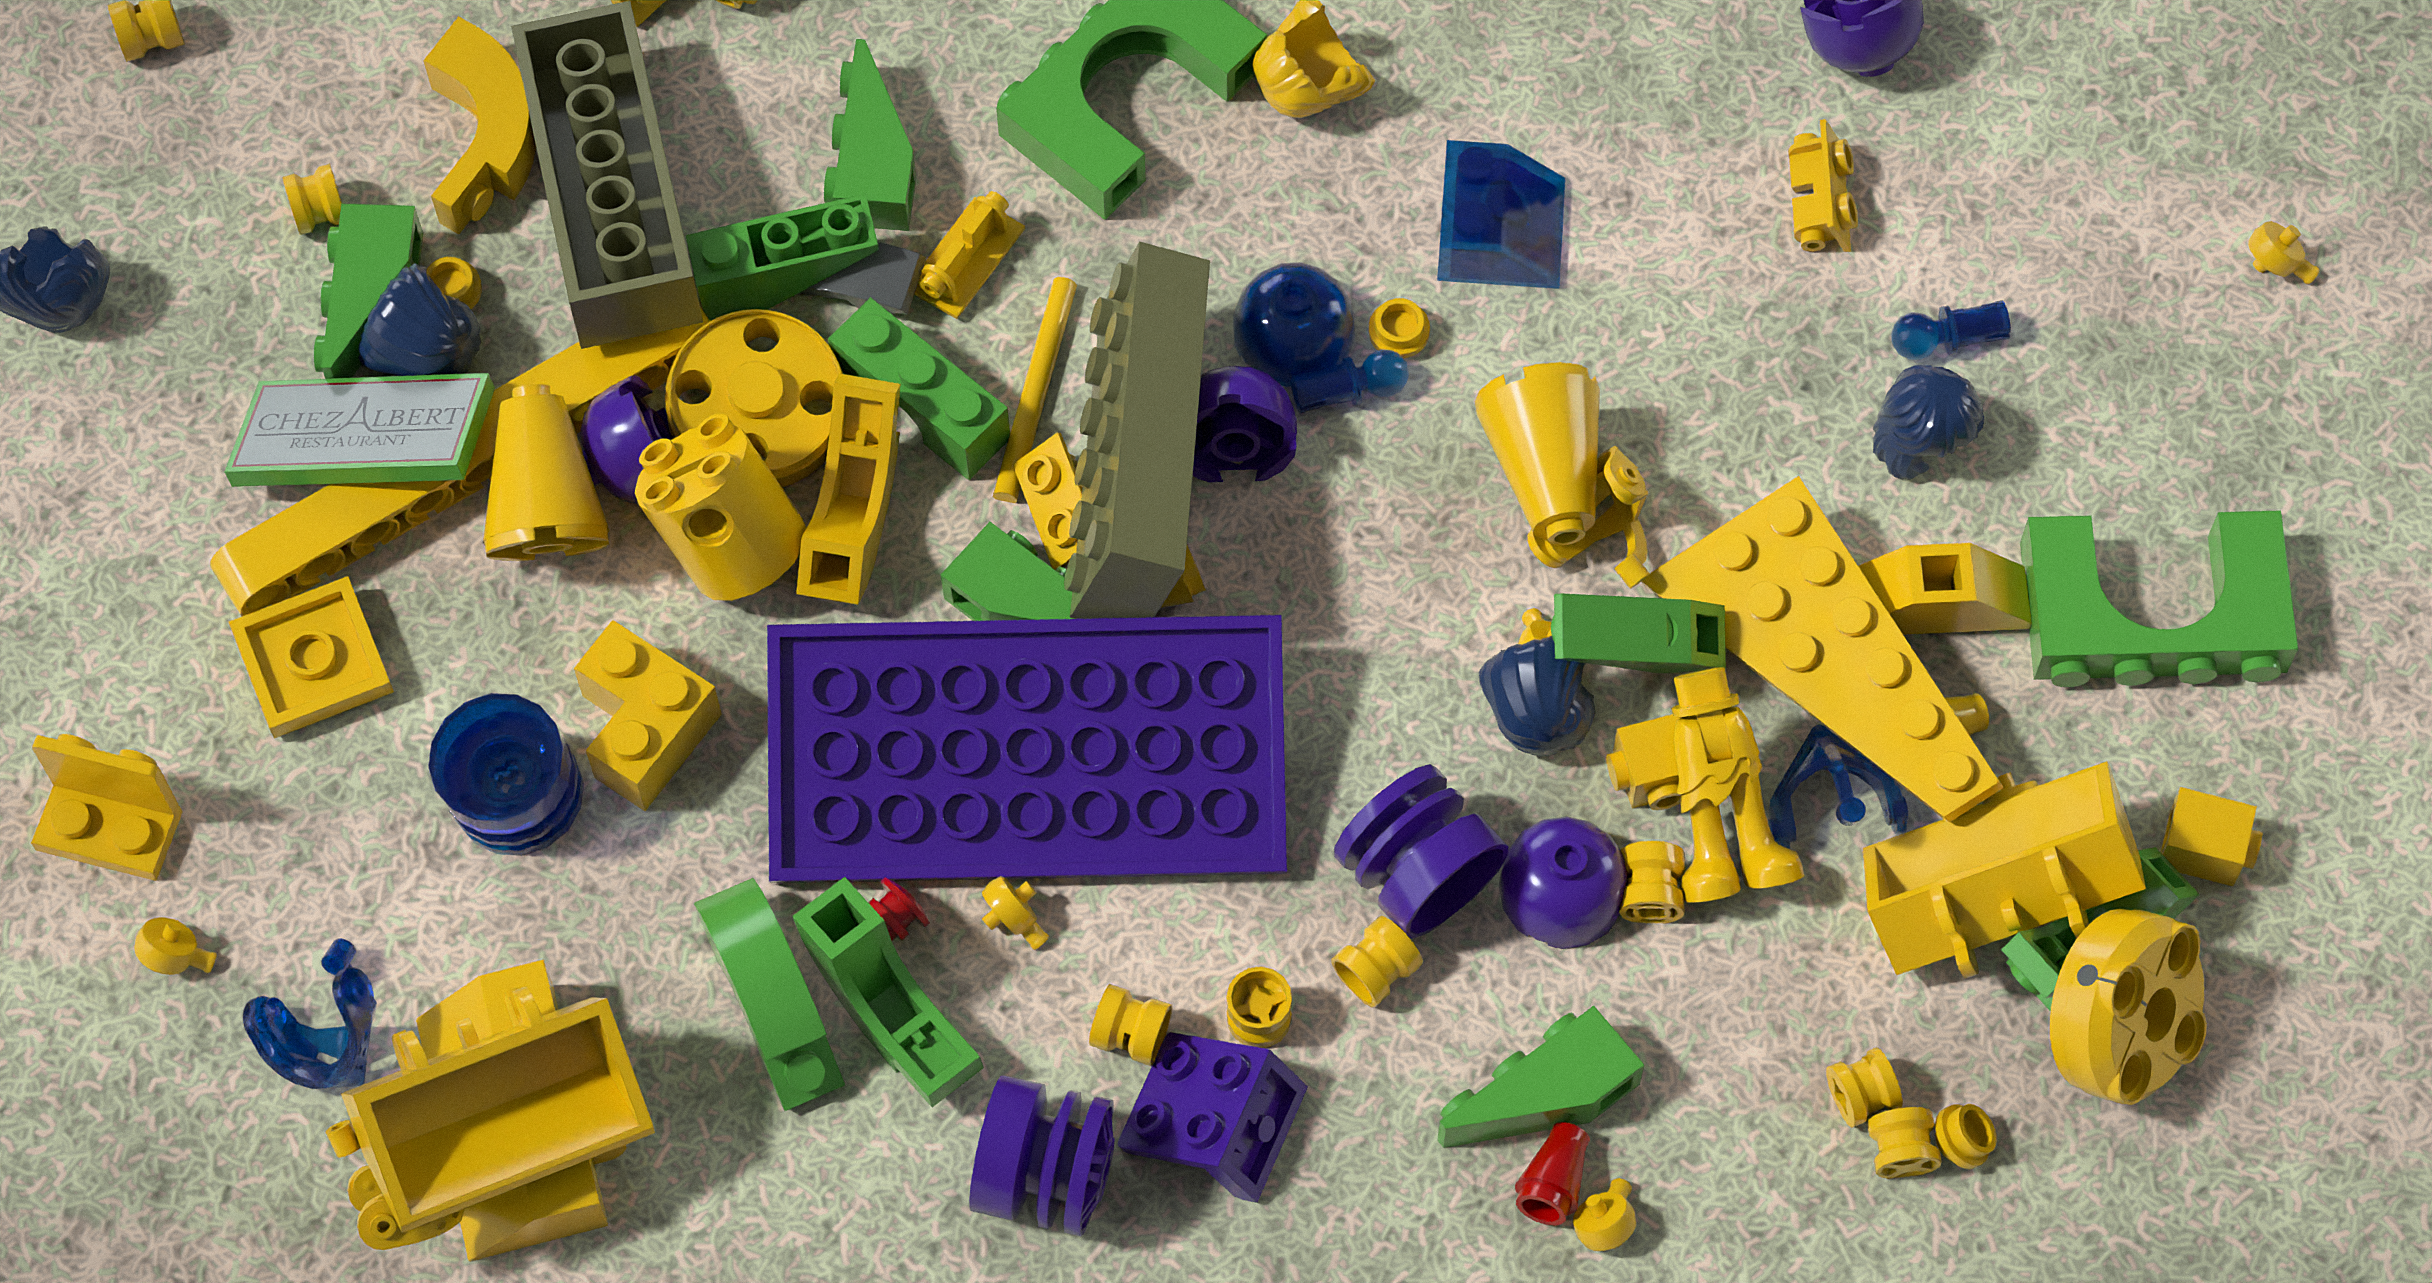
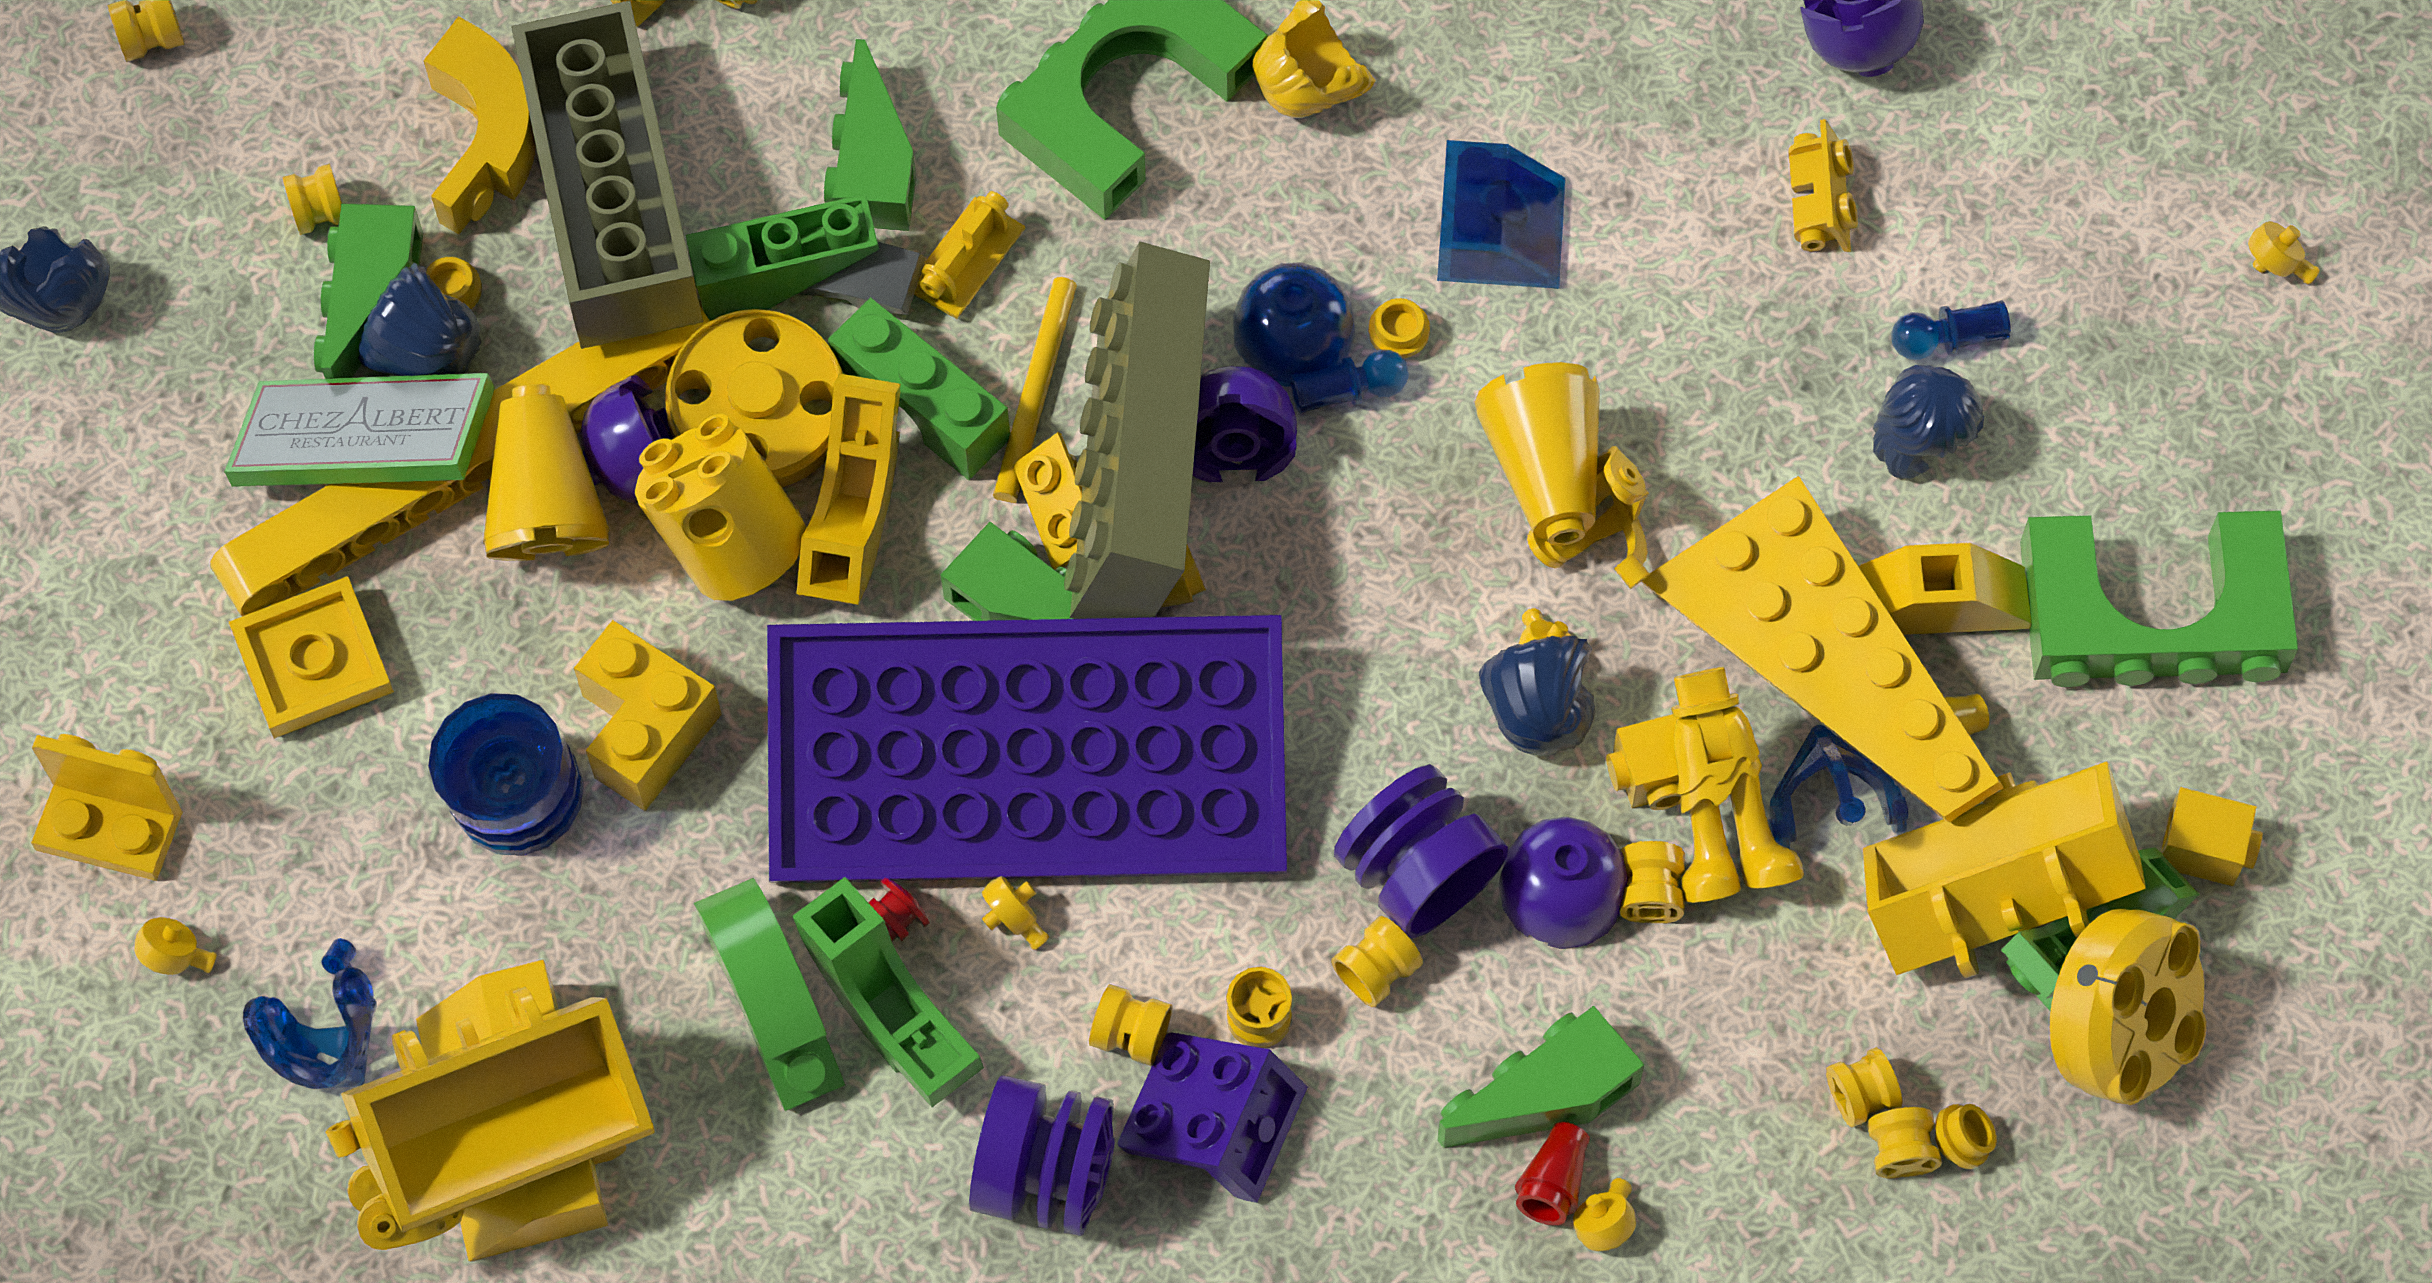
bright green slope [1551,593,1726,673] -> none

